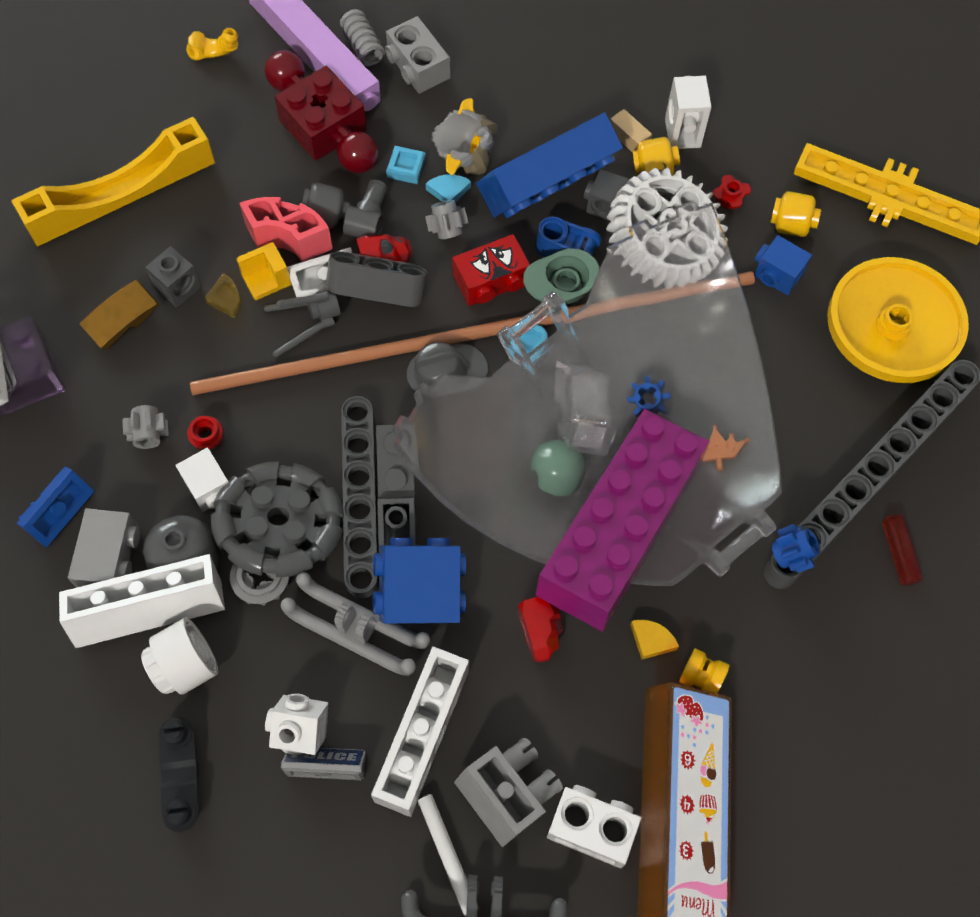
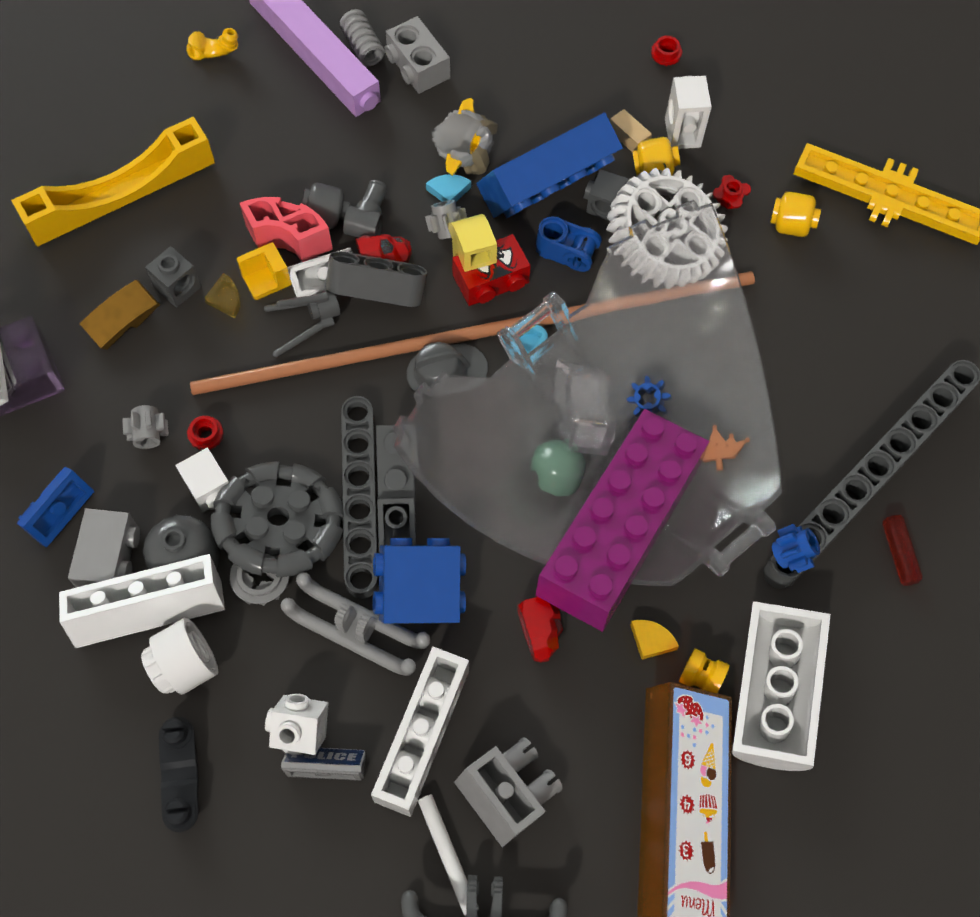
dark red brick [264,50,379,174] -> none
medium azure tile [386,146,426,184] -> none
sand green piece [523,248,600,304] -> none
white brick [546,785,641,869] -> none
blue brick [754,235,812,296] -> none
yellow dish [827,257,969,383] -> none
none -> light yellow brick [448,214,497,272]
none -> red plate [651,36,682,66]
none -> white brick [732,601,831,771]

